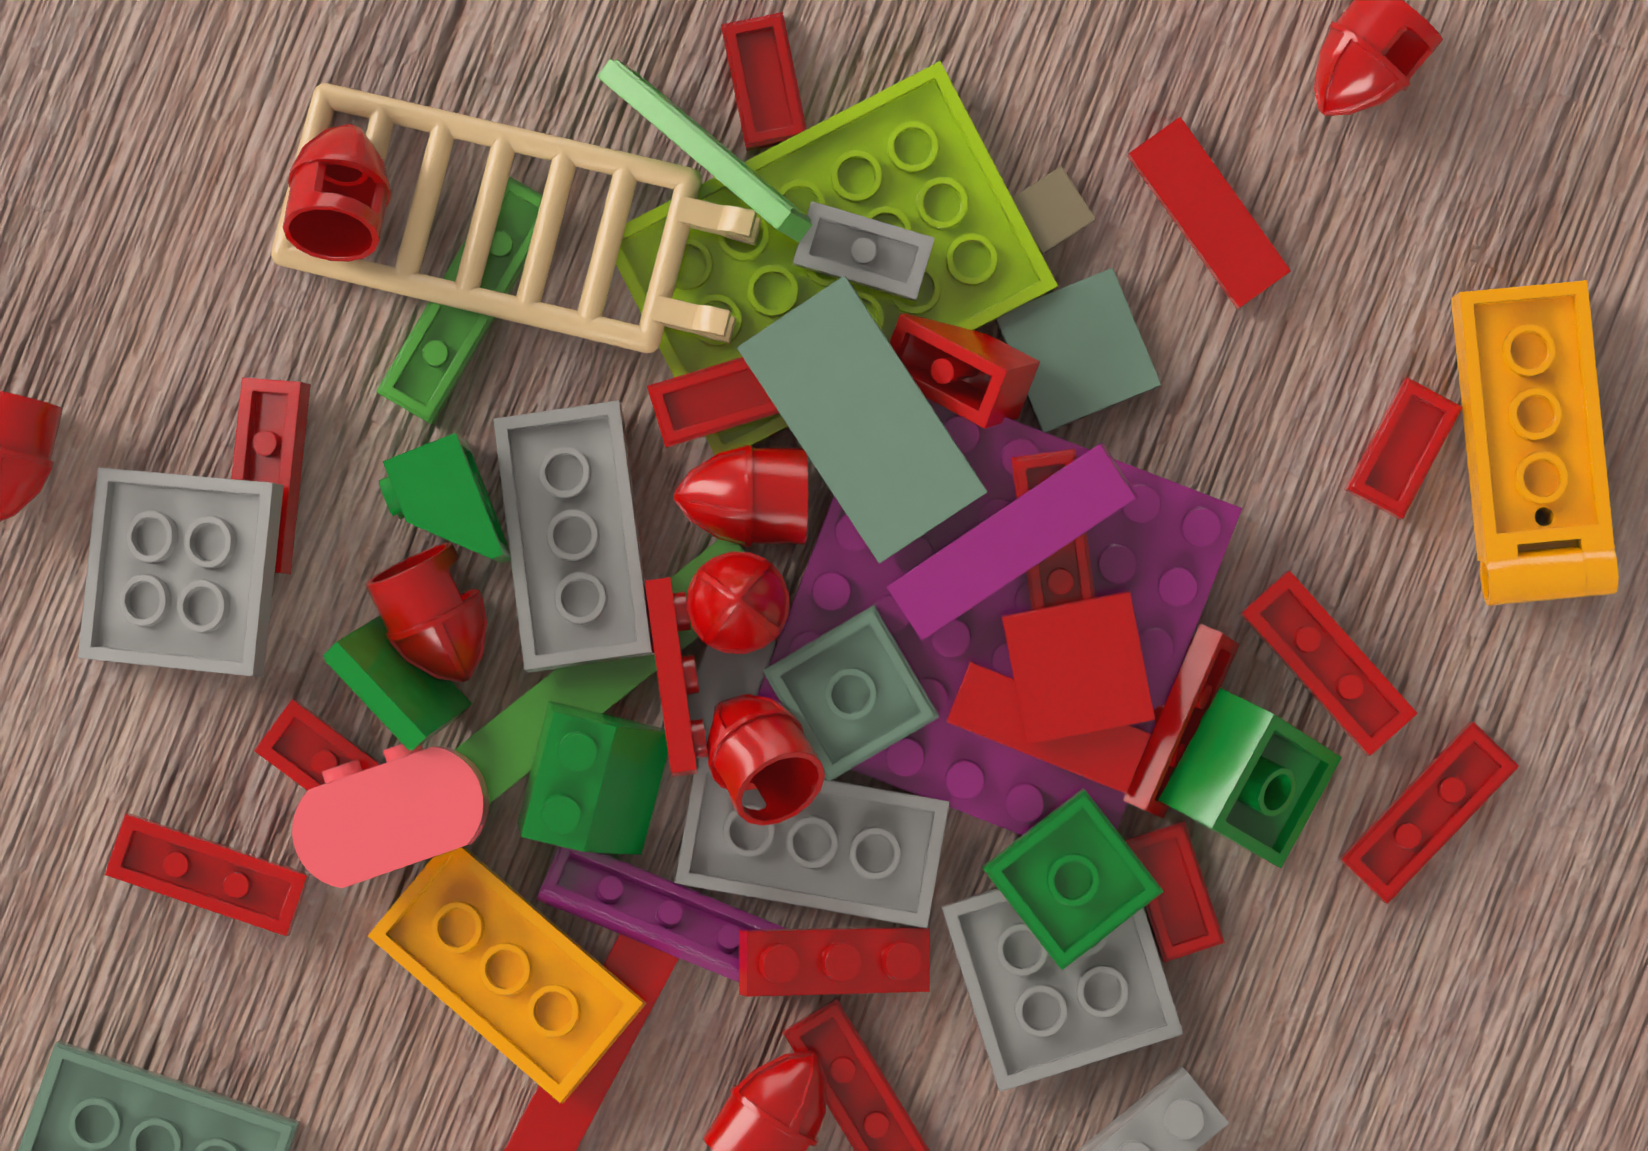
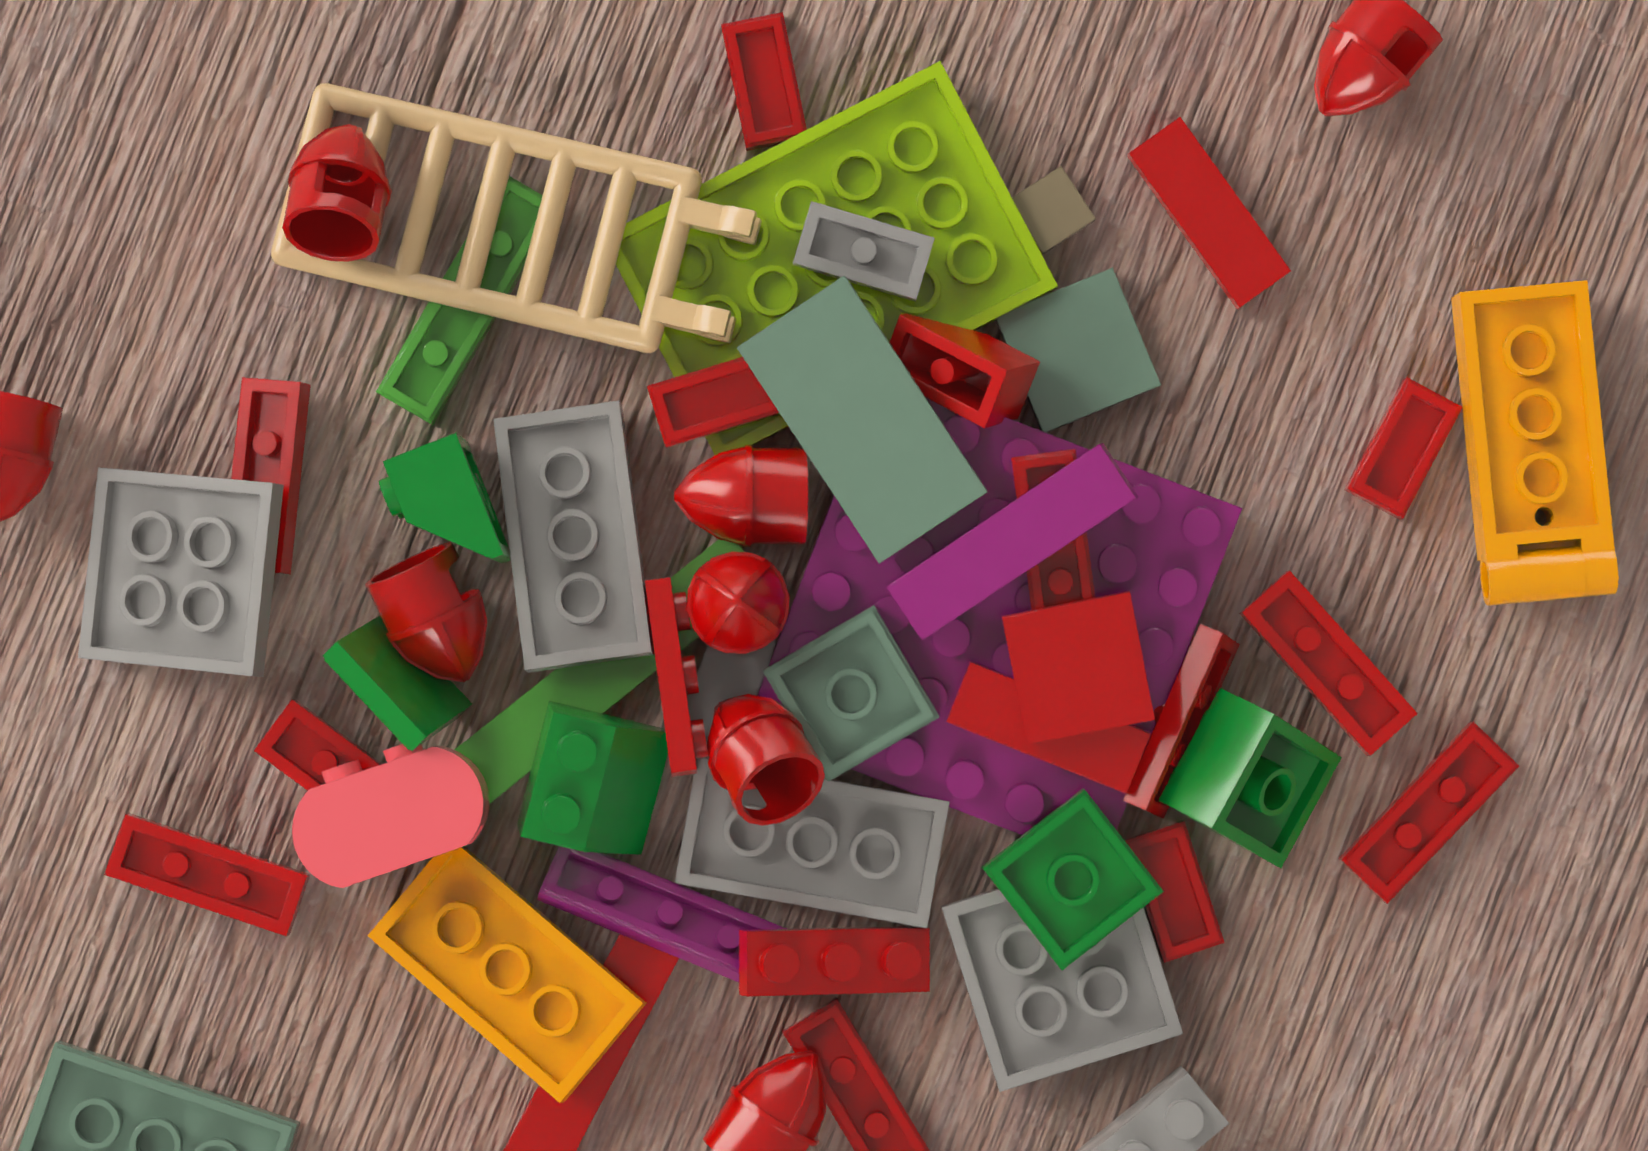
tile [597,59,813,242] -> none

